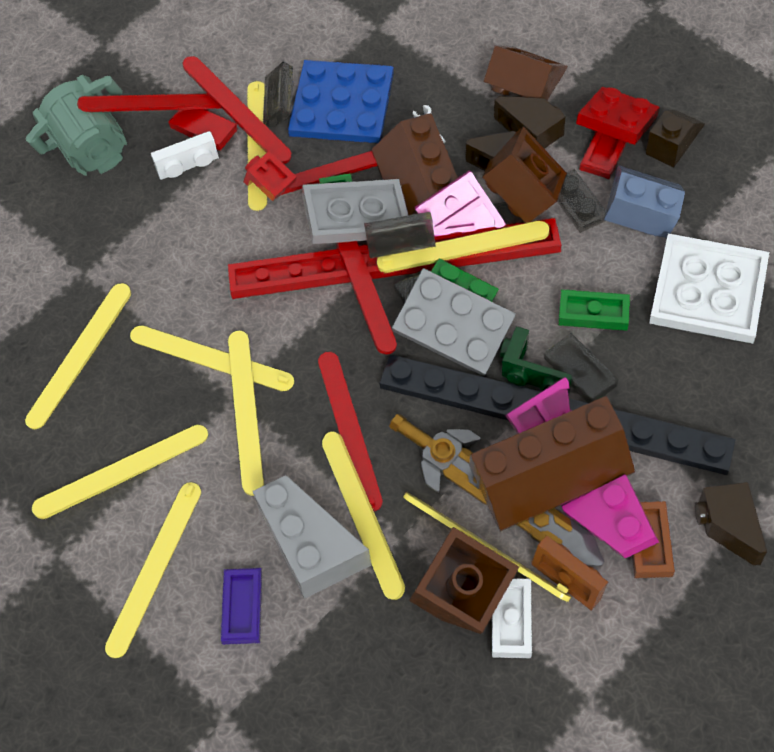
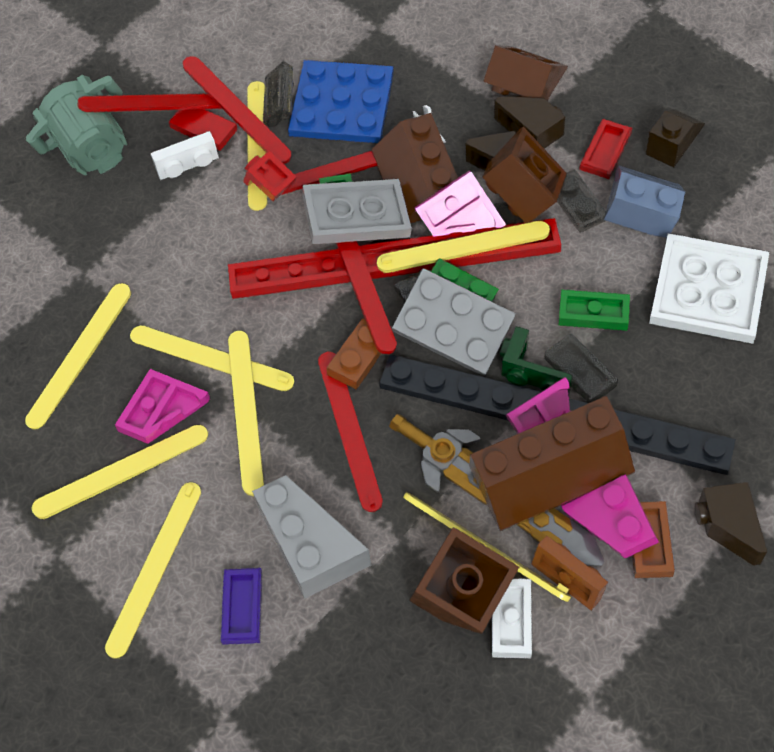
light yellow piece [322,432,405,600] -> none
clear smoke plate [364,212,436,258] -> none
red plate [576,86,660,145] -> none
none -> dark pink wing [115,369,210,444]
none -> dark orange plate [327,318,381,390]

